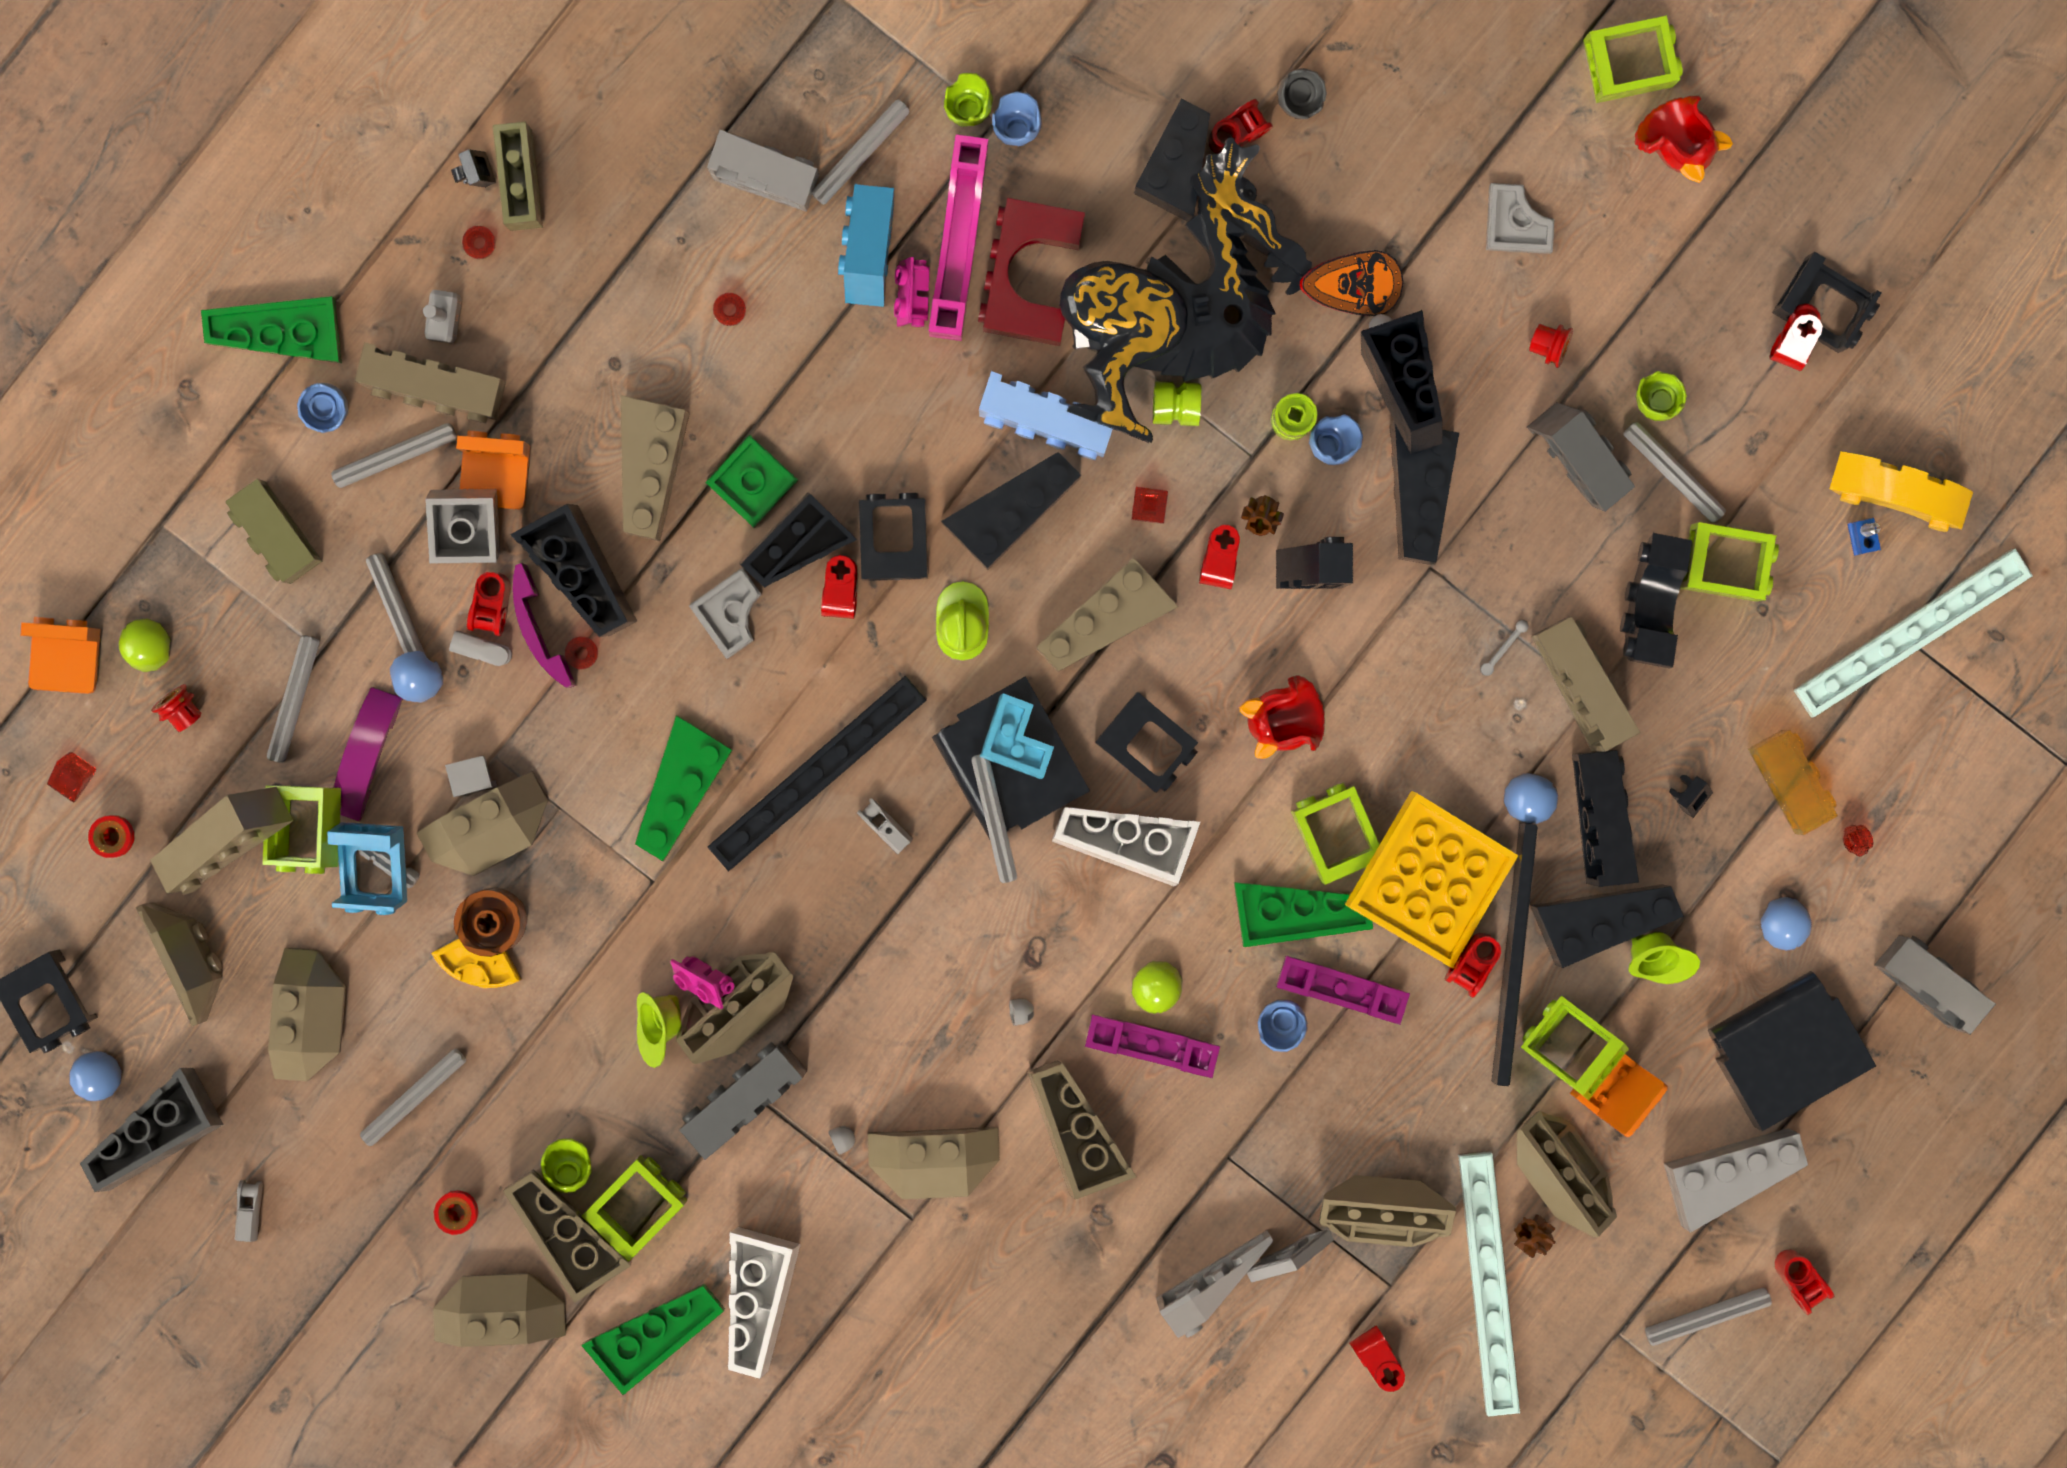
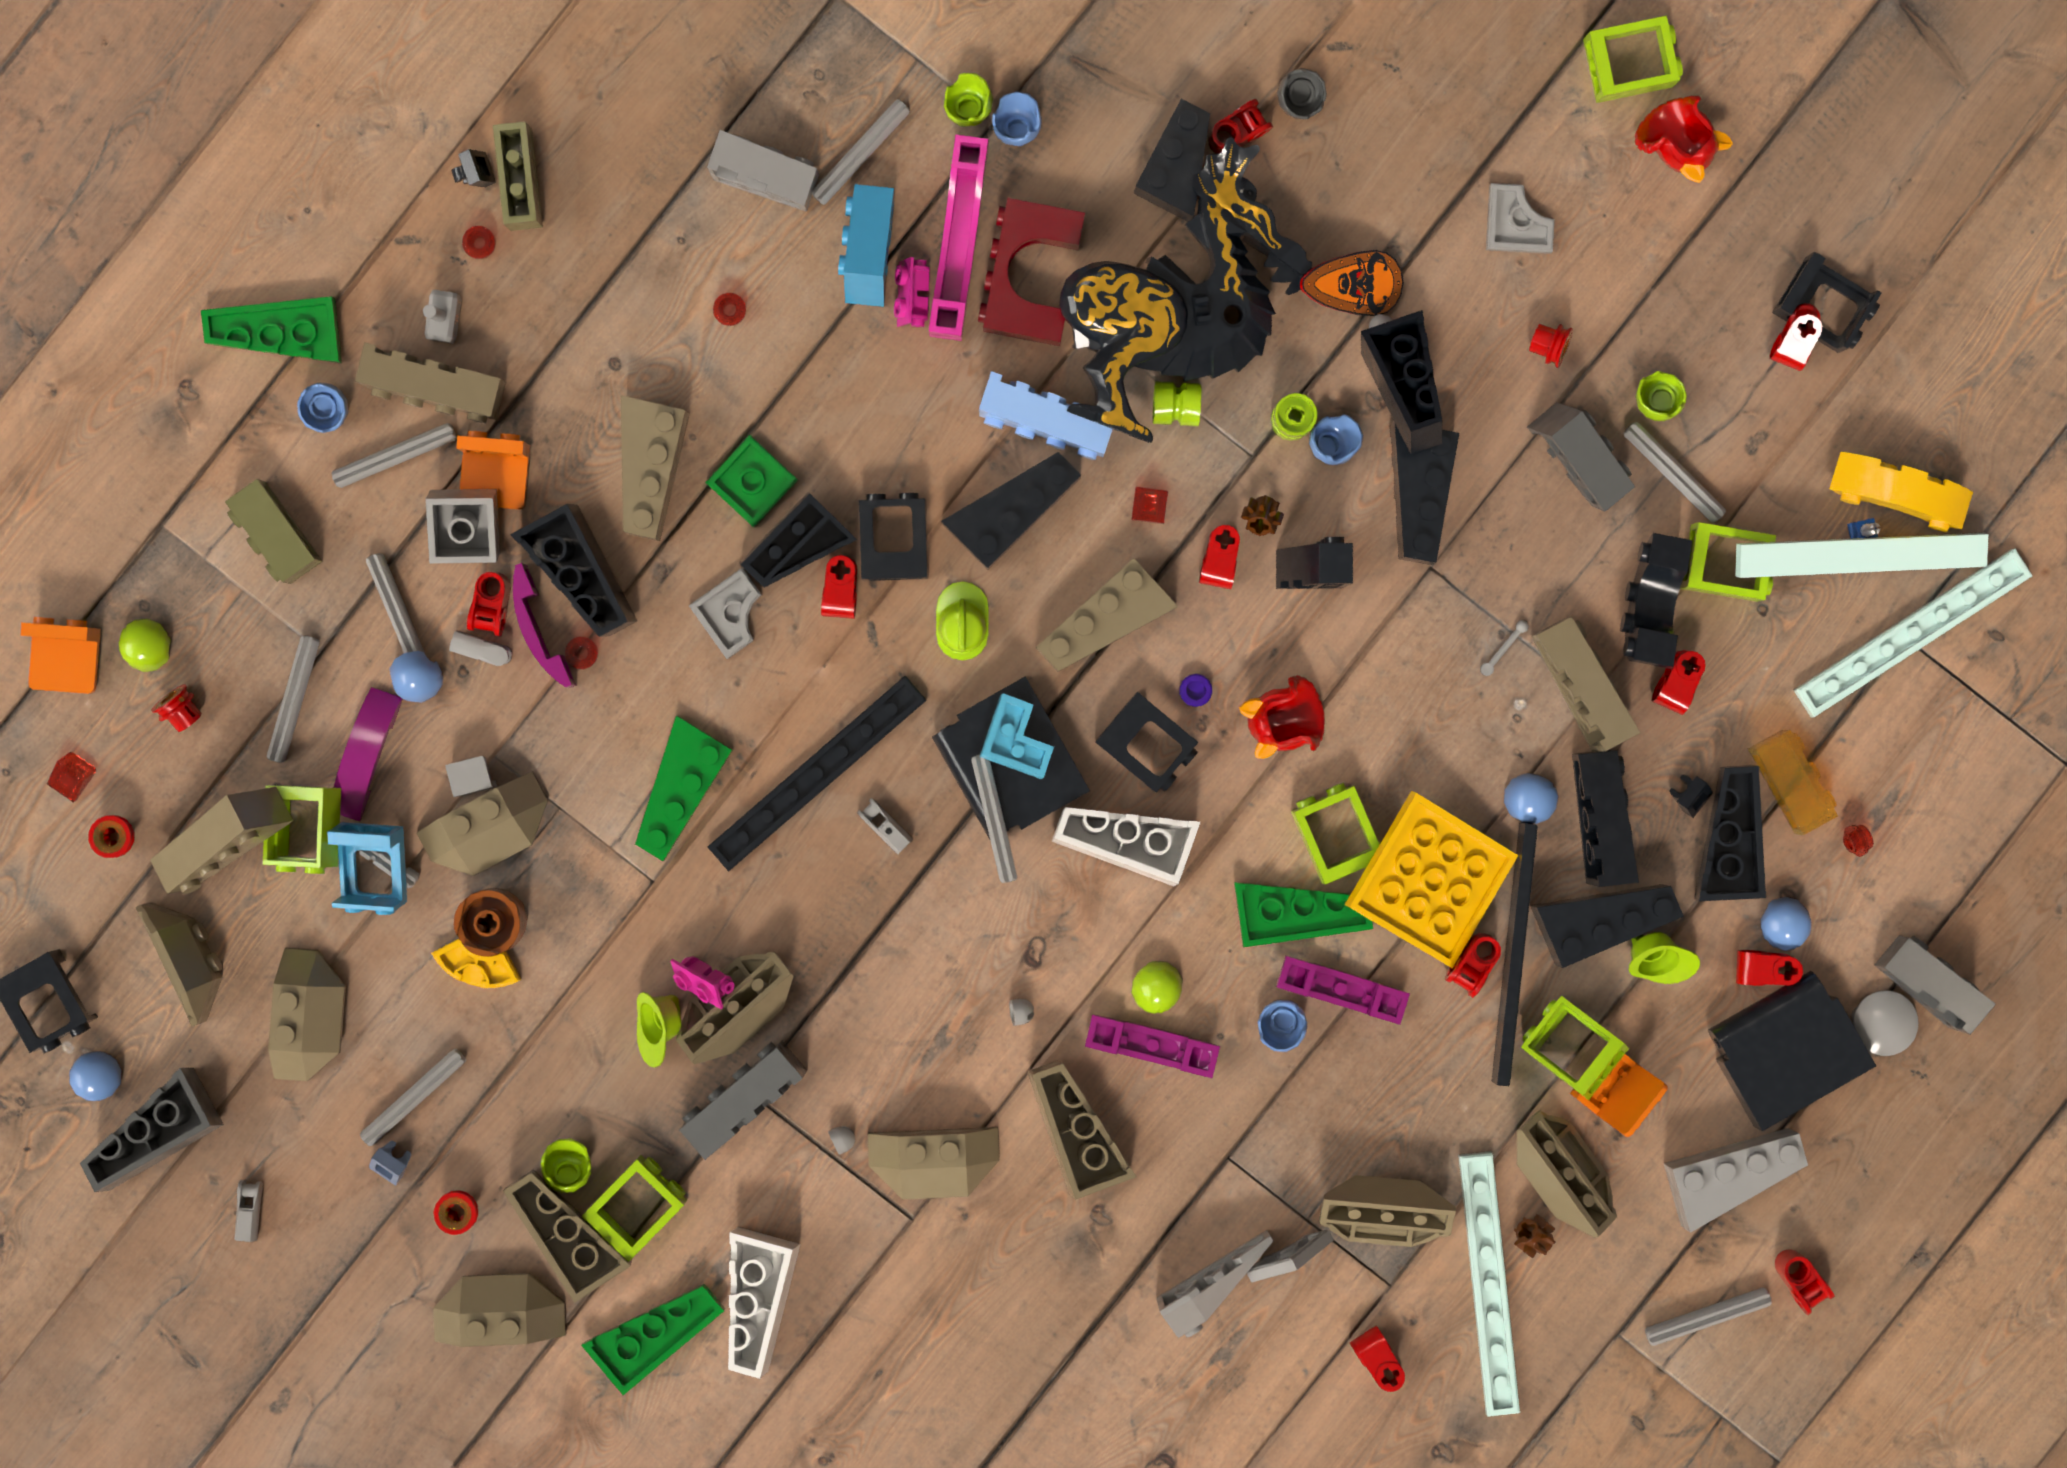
none -> sand blue tile [369,1141,411,1186]
none -> dark purple tile [1179,674,1212,707]
none -> red piece [1651,650,1706,715]
none -> black wedge [1694,765,1766,901]
none -> light aqua tile [1735,533,1989,578]
none -> red piece [1736,950,1803,986]
none -> light grey dish [1851,991,1918,1056]

